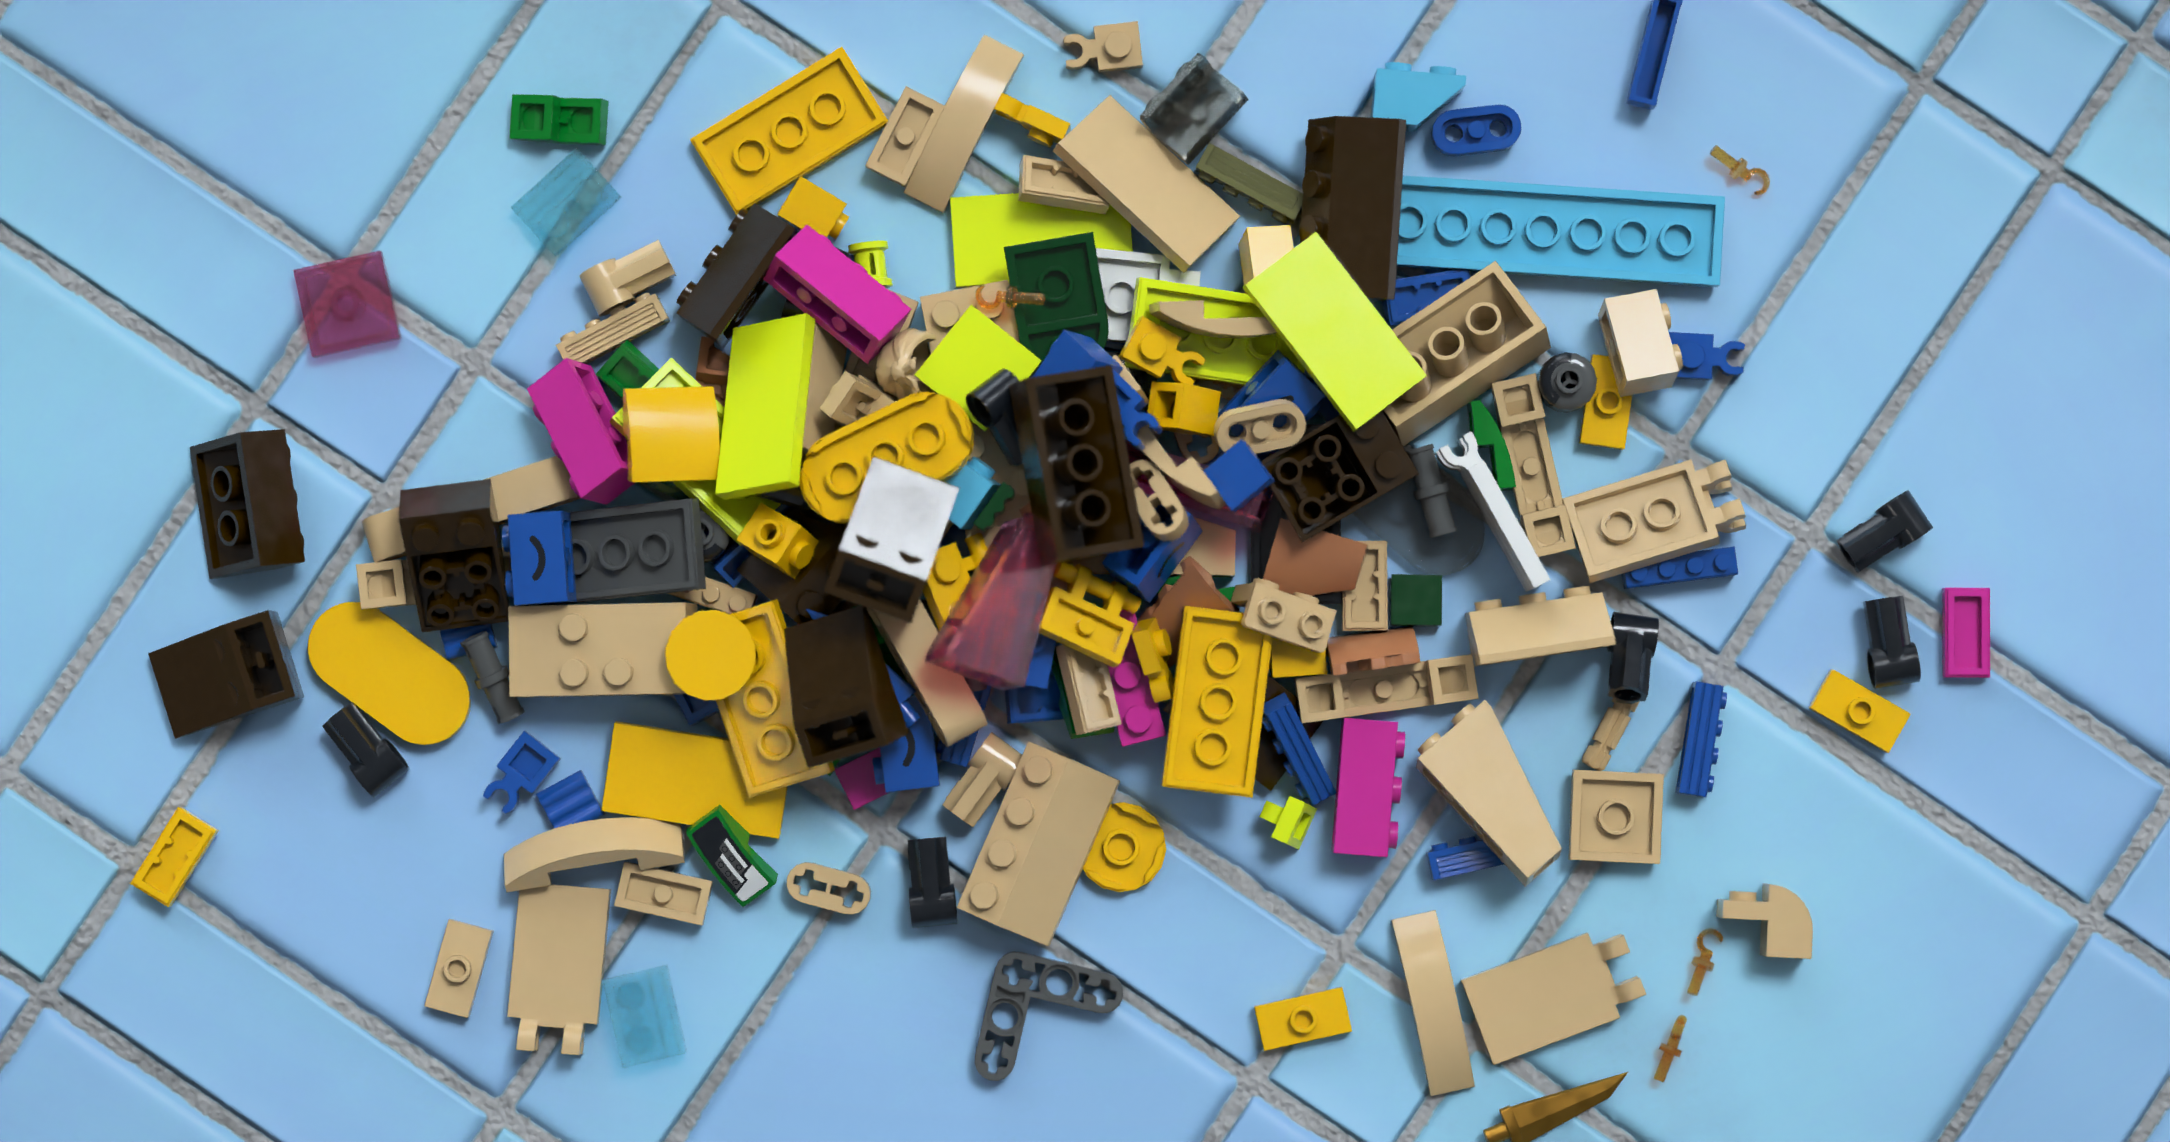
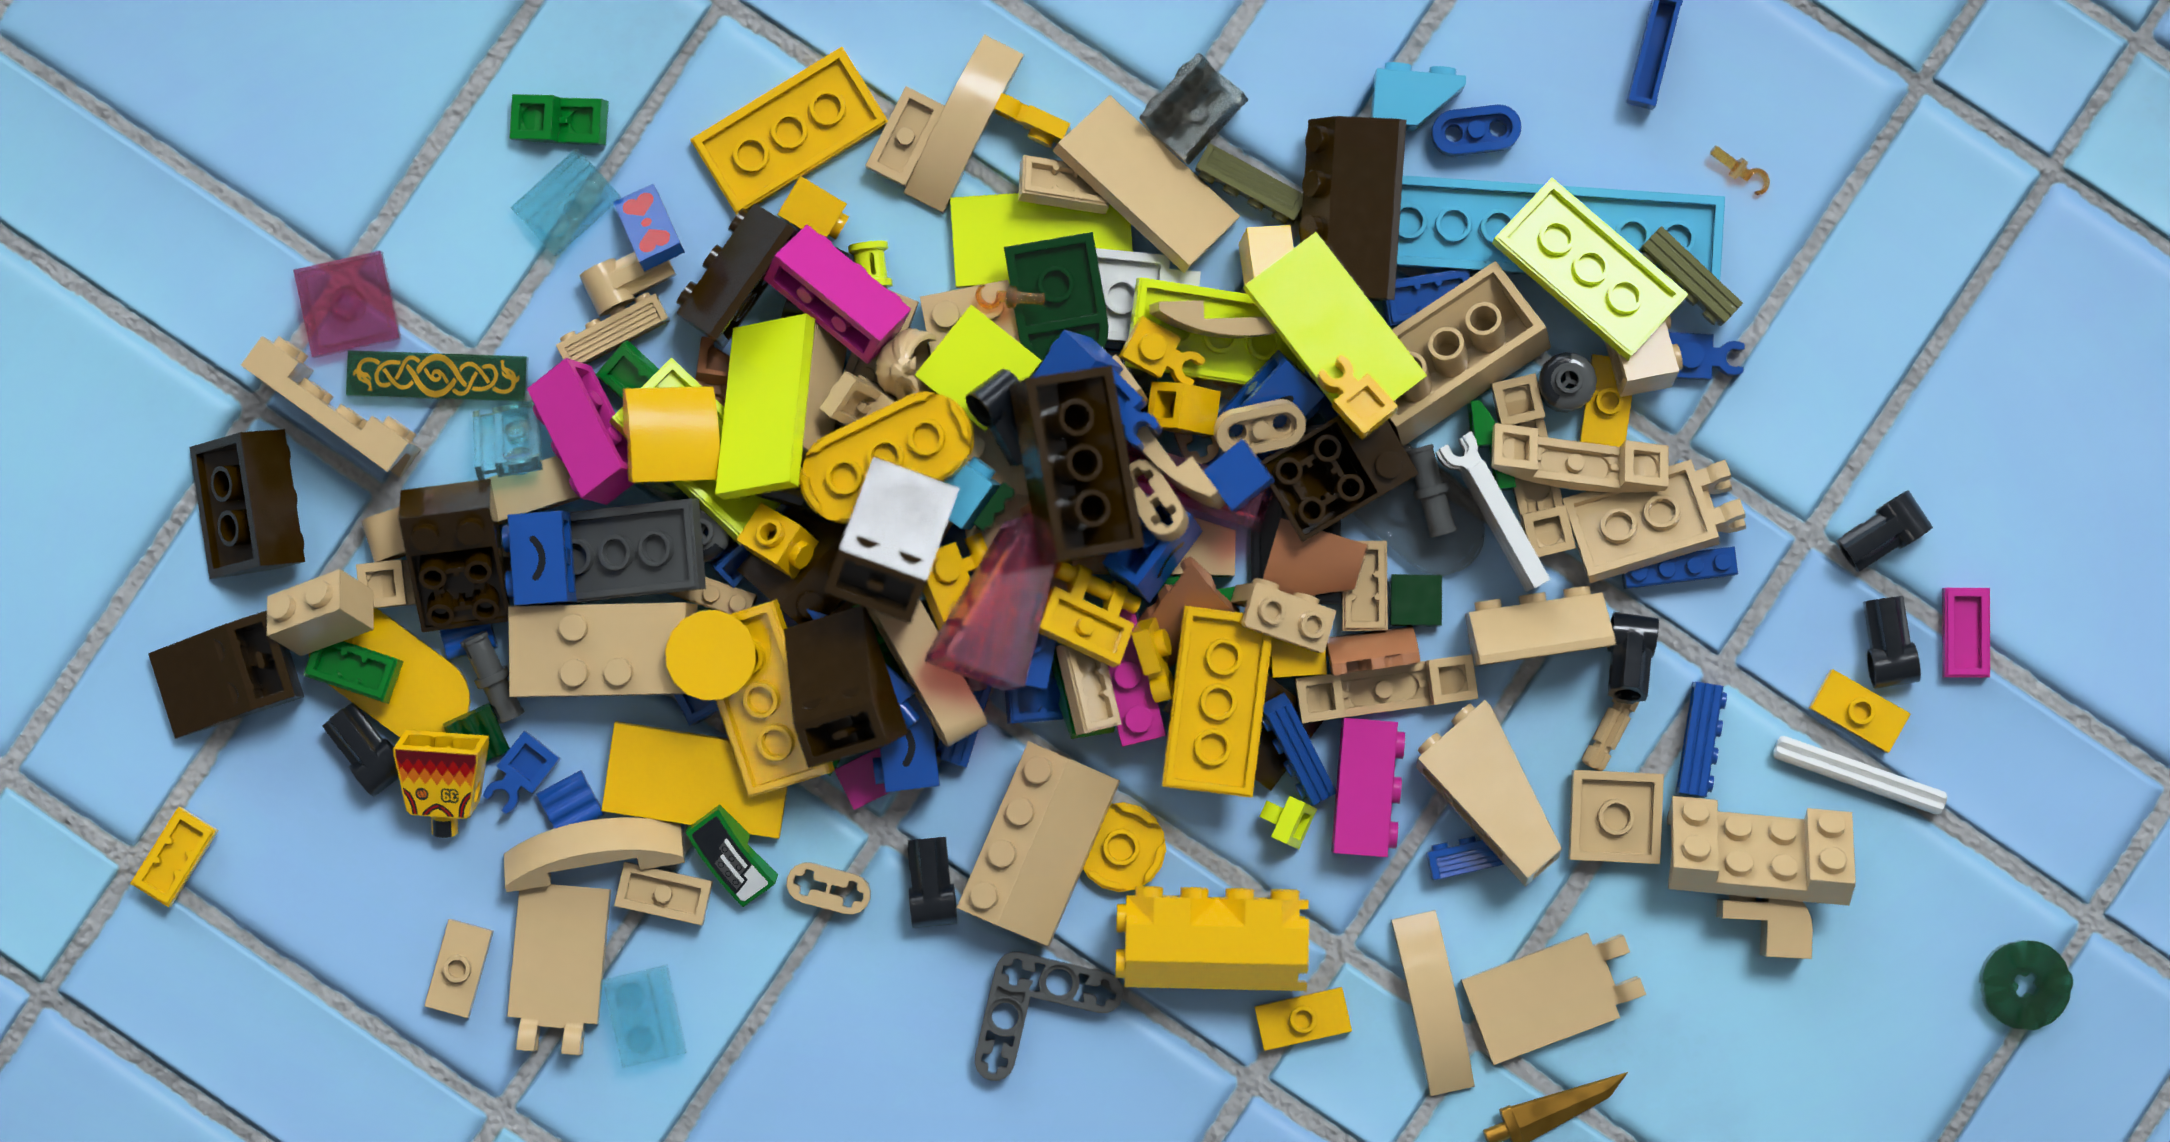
tan piece [942,732,1022,827] -> none
tan plate [1063,21,1143,73] -> none
clear orange hand [1654,1015,1687,1082] -> none
clear orange hand [1687,928,1723,996] -> none
none -> tan piece [241,336,422,478]
none -> tan brick [267,569,374,656]
none -> green plate [303,641,404,704]
none -> clear green tile [346,350,529,402]
none -> torso [393,730,489,838]
none -> dark green piece [443,703,510,762]
none -> clear light blue plate [472,400,543,480]
none -> tile [613,183,685,272]
none -> yellow brick [1115,886,1309,991]
none -> yellow plate [1317,355,1398,440]
none -> tile [1492,178,1688,361]
none -> tan slope [1492,423,1669,493]
none -> olive piece [1639,226,1743,326]
none -> tan piece [1667,796,1856,906]
none -> white axle [1773,736,1947,815]
none -> clear green plate [1979,940,2073,1030]

